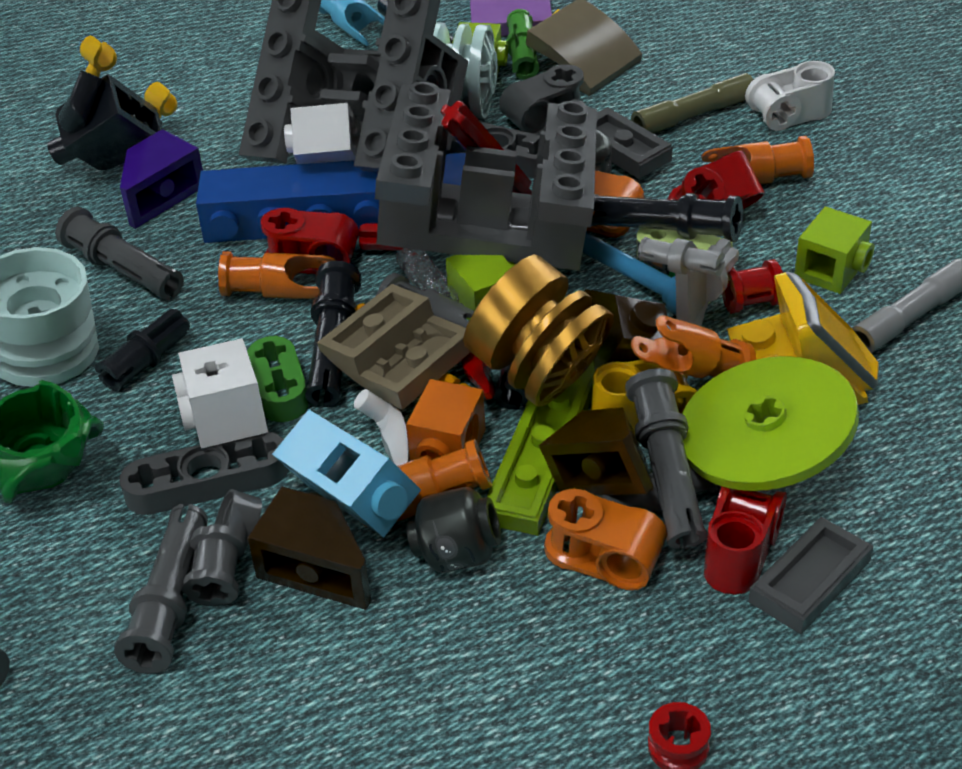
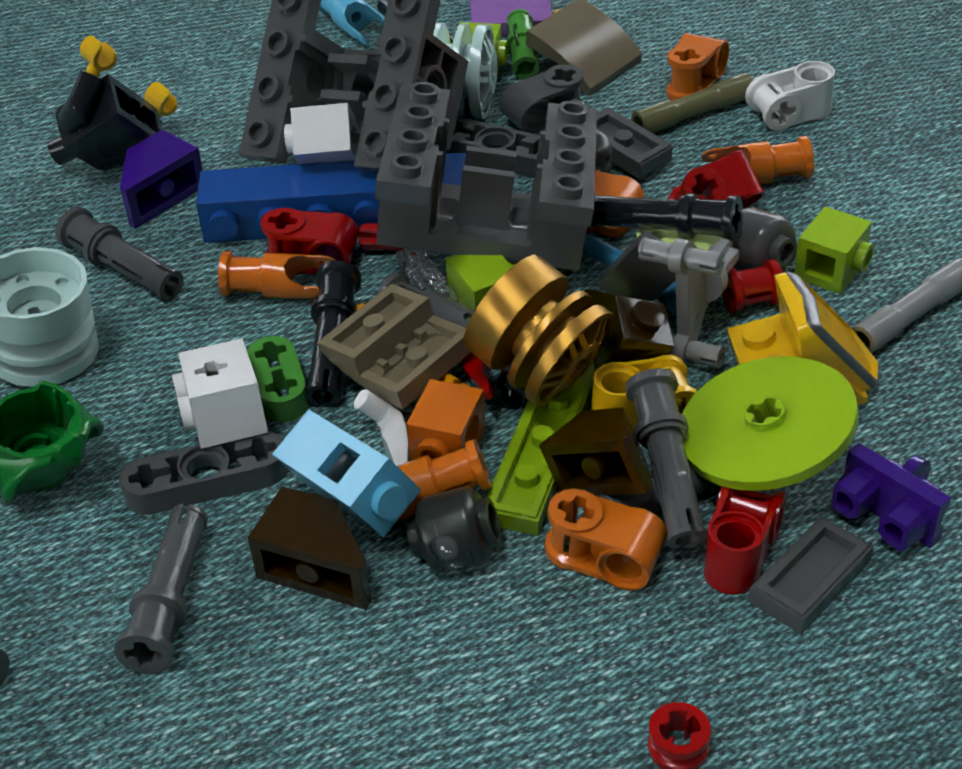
black axle [95,309,190,392] -> none
dark grey connector [182,489,262,606] -> none
red axle [440,101,532,195] -> none
orange piece [631,315,756,378] -> none
none -> dark grey tile [597,231,676,301]
none -> orange piece [666,33,729,100]
none -> dark grey head [720,207,797,271]
none -> dark purple hips [831,442,951,551]

